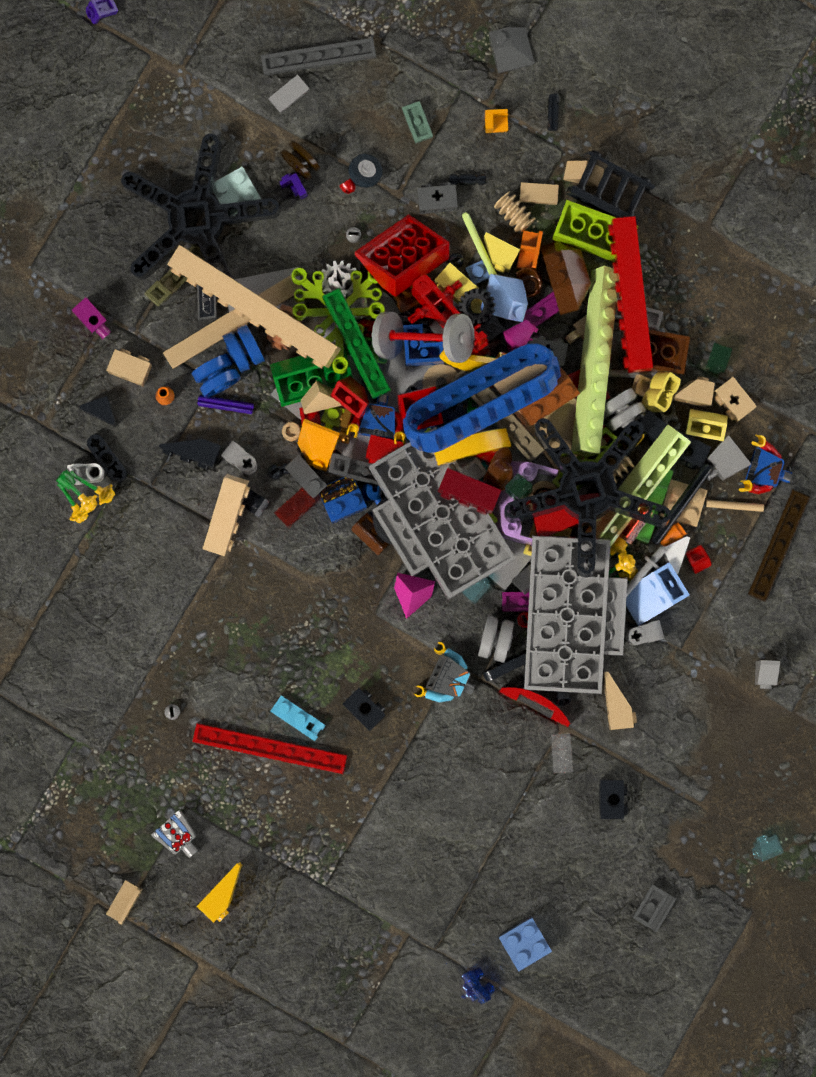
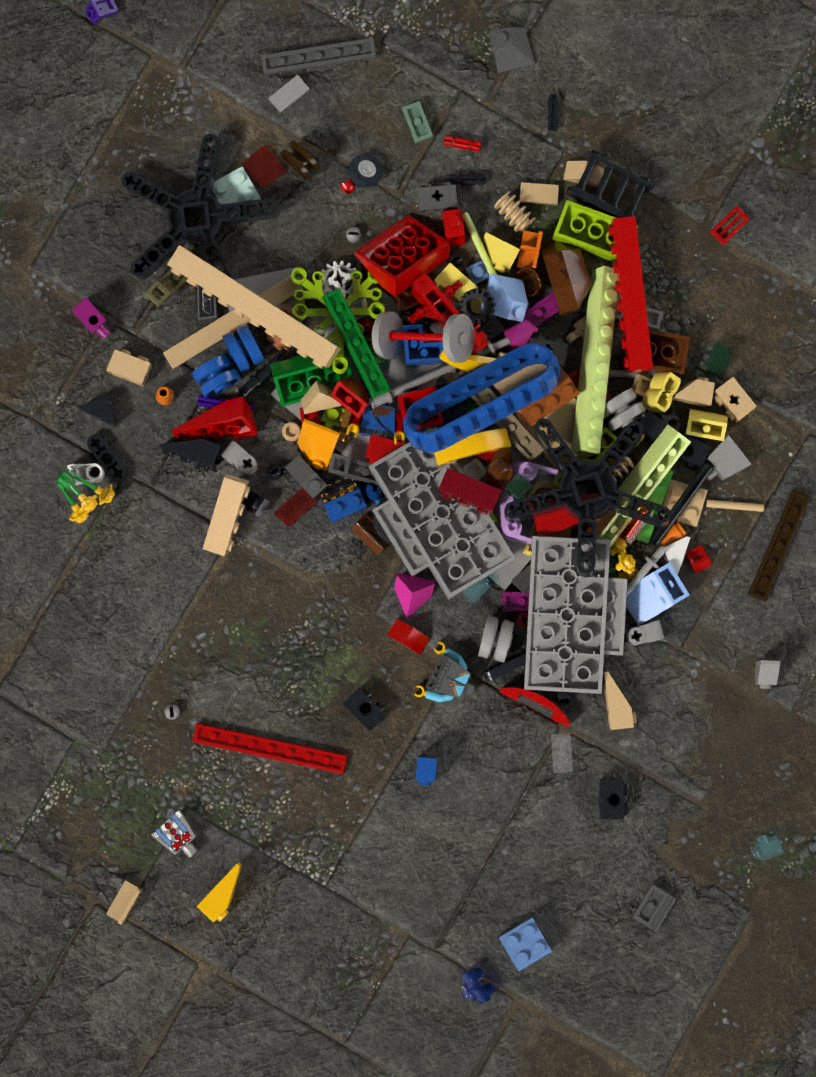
medium azure plate [271,696,326,741] -> none
dark purple bracket [279,173,308,200] -> none
light orange panel [485,109,508,133] -> none
torso [739,434,792,494] -> none
none -> red wedge [172,397,258,442]
none -> black pin [238,352,287,399]
none -> clear red piece [241,145,286,190]
none -> light grey bar [368,337,511,409]
none -> red slope [387,619,430,655]
none -> blue brick [415,757,437,786]
none -> red torso [442,209,465,247]
none -> red axle [444,135,481,152]
none -> red tile [710,206,750,246]

